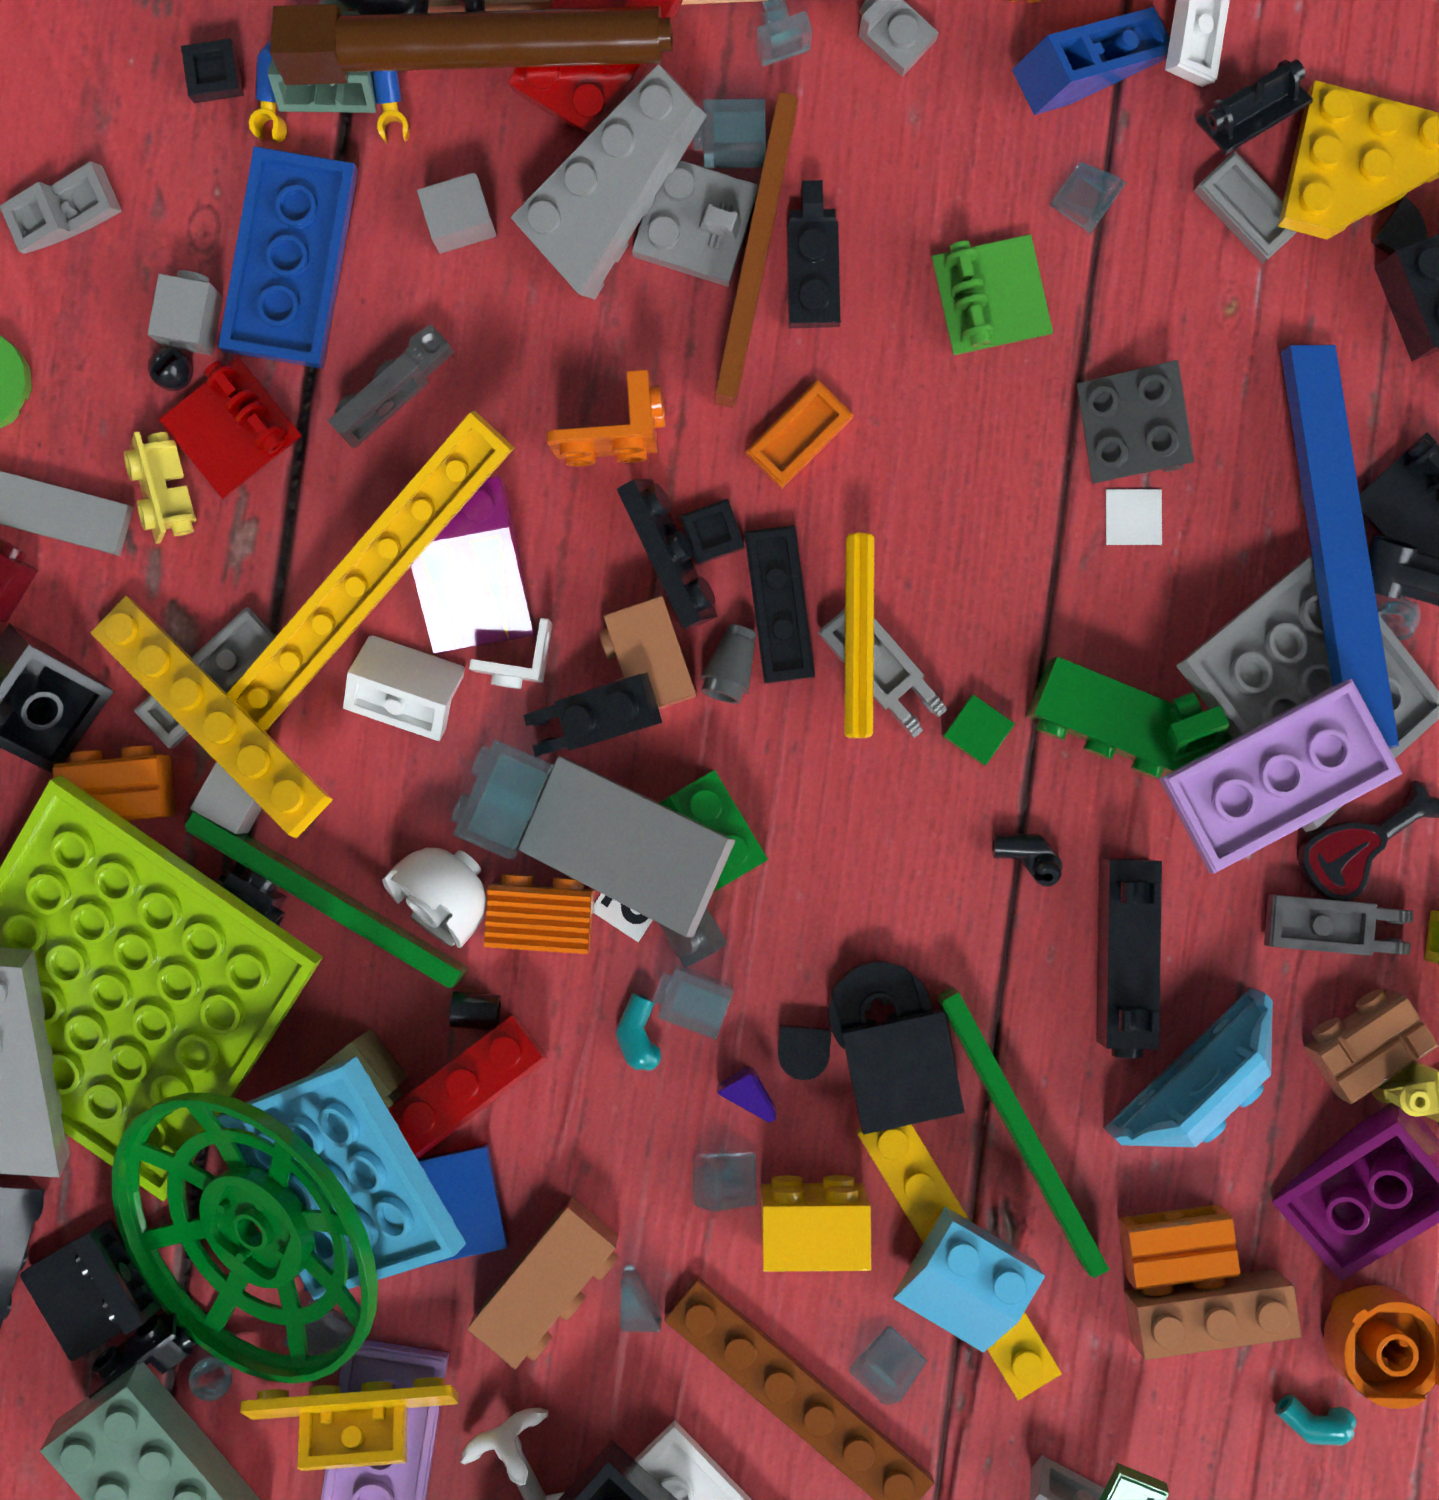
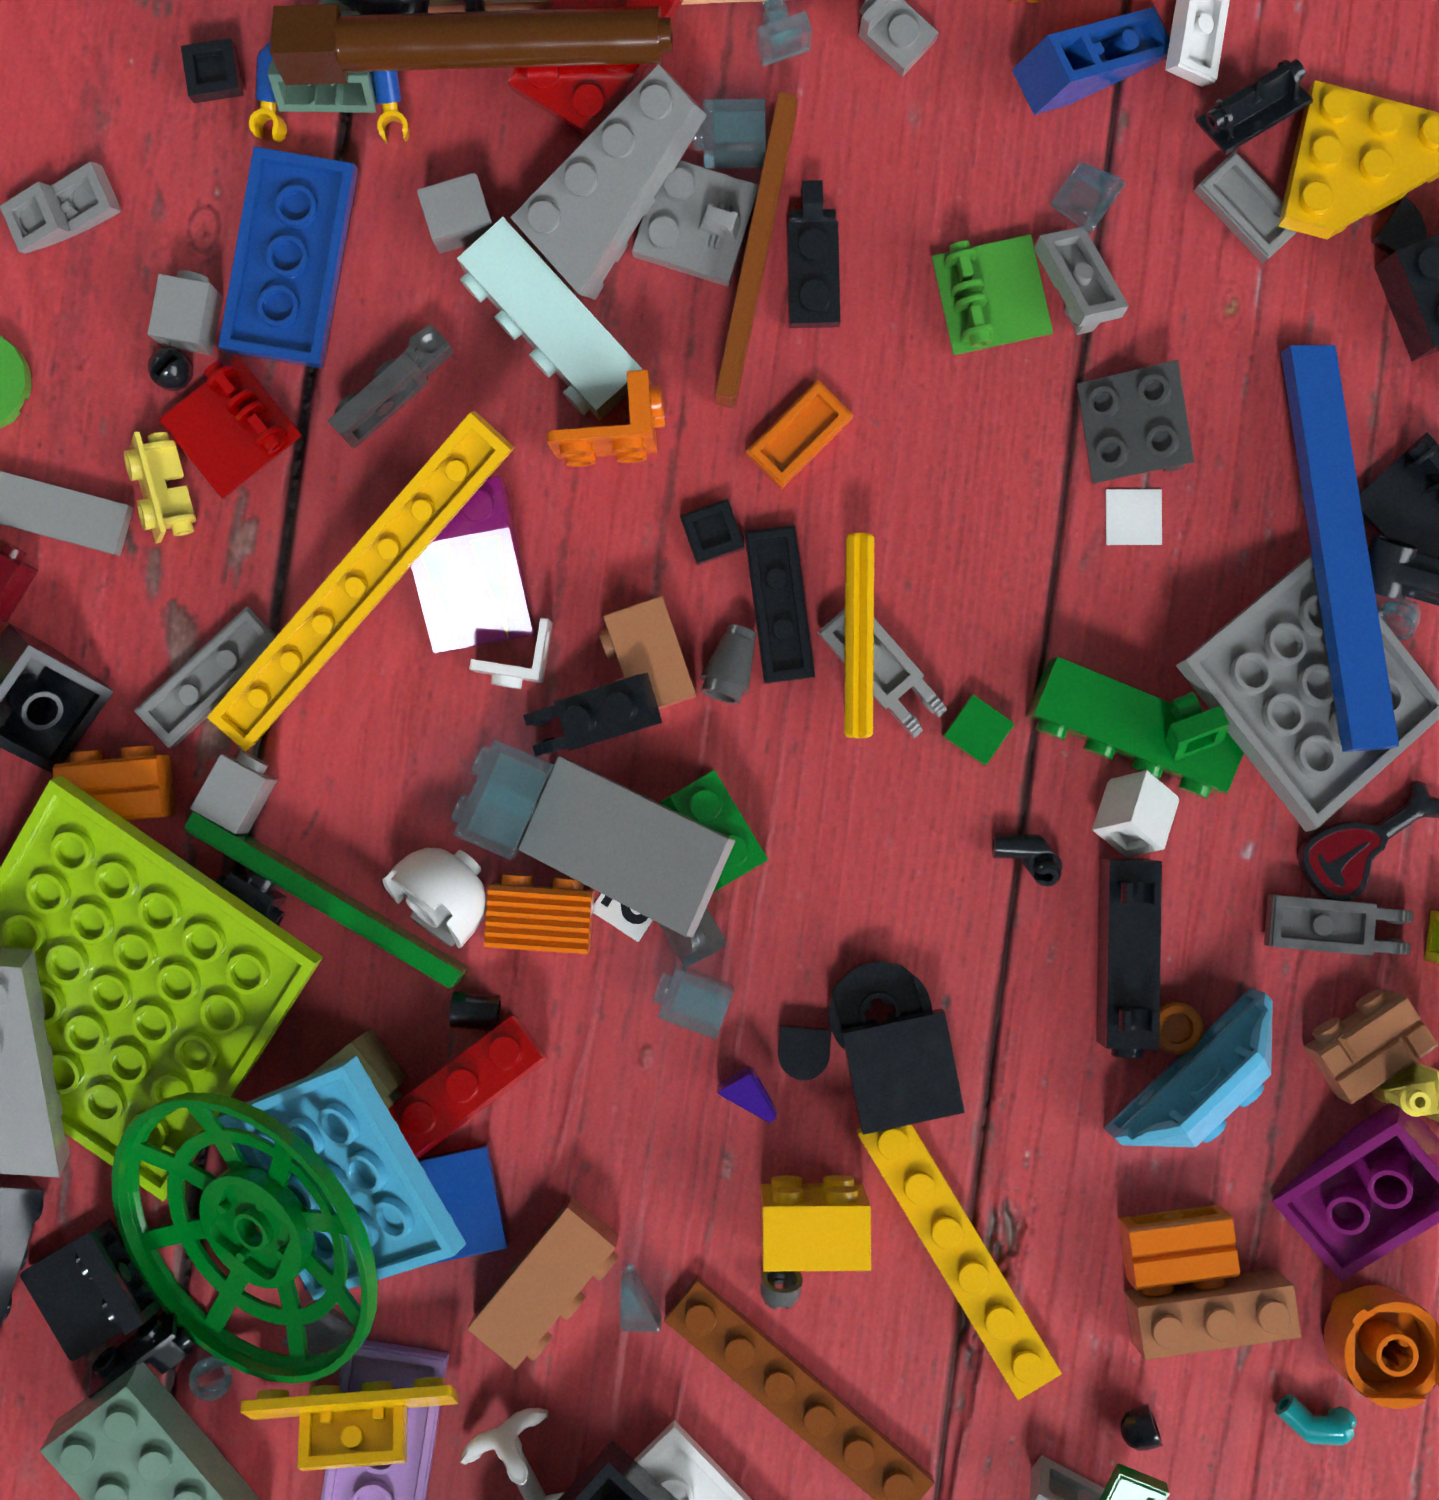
yellow plate [90,596,333,839] -> none
white panel [343,635,465,741] -> none
teal arm [615,992,661,1071] -> none
black plate [617,479,718,629] -> none
clear light blue slope [693,1152,757,1212] -> none
clear light blue slope [849,1326,928,1405] -> none
medium azure slope [893,1207,1045,1353] -> none
green tile [937,987,1110,1278] -> none
lavender tile [1159,679,1402,874] -> none
none -> light aqua brick [457,217,642,421]
none -> dark grey hinge [760,1271,803,1310]
none -> light grey hinge [1034,226,1129,335]
none -> white panel [1092,770,1179,857]
none -> black hinge [1121,1404,1163,1451]
none -> orange tile [1159,1000,1203,1054]

